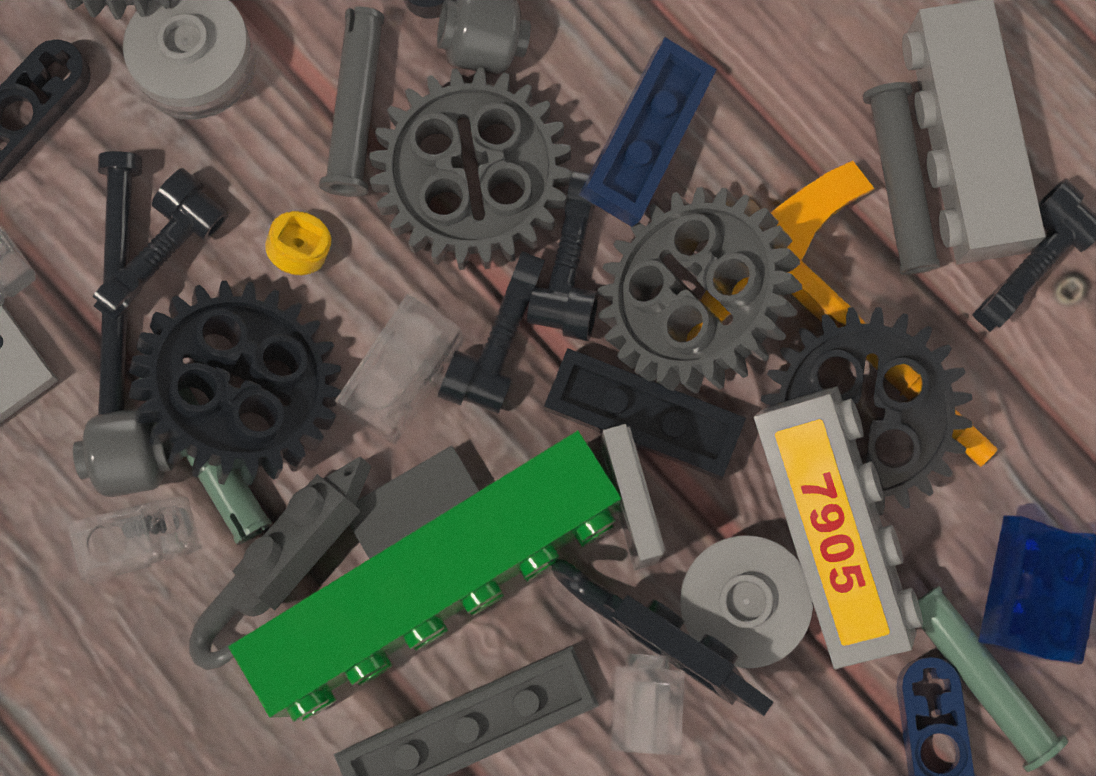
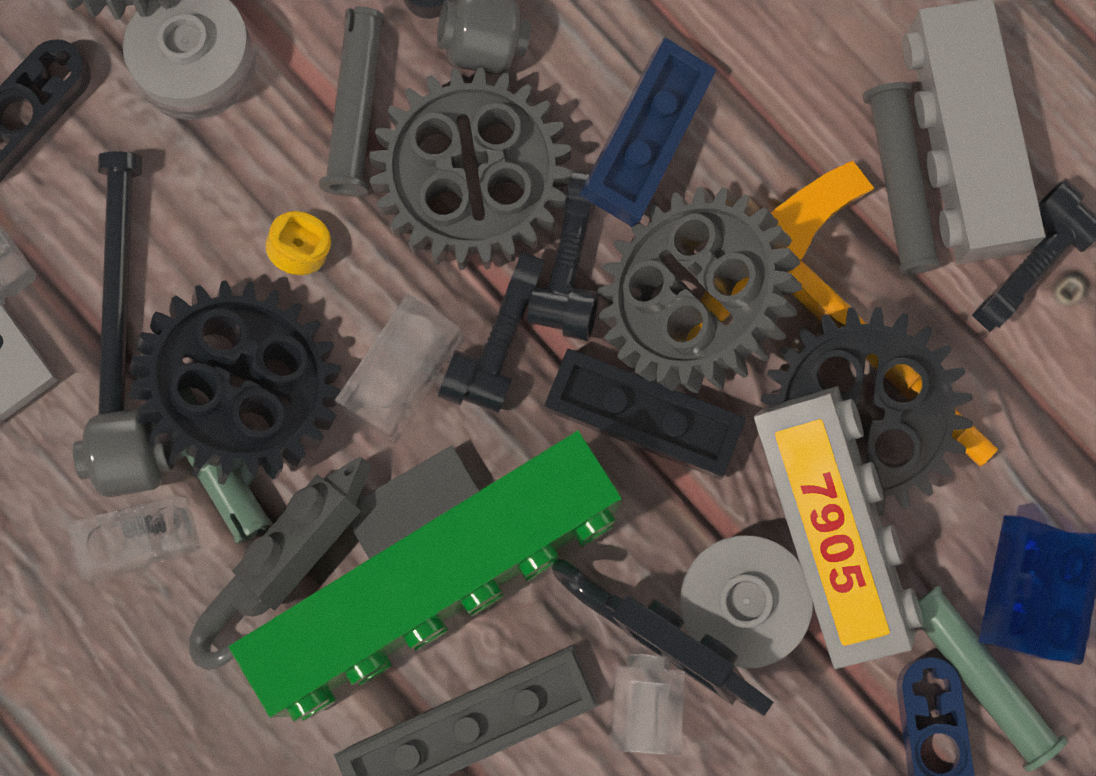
black brick [92,168,228,322] -> none
light grey tile [600,424,665,571] -> none

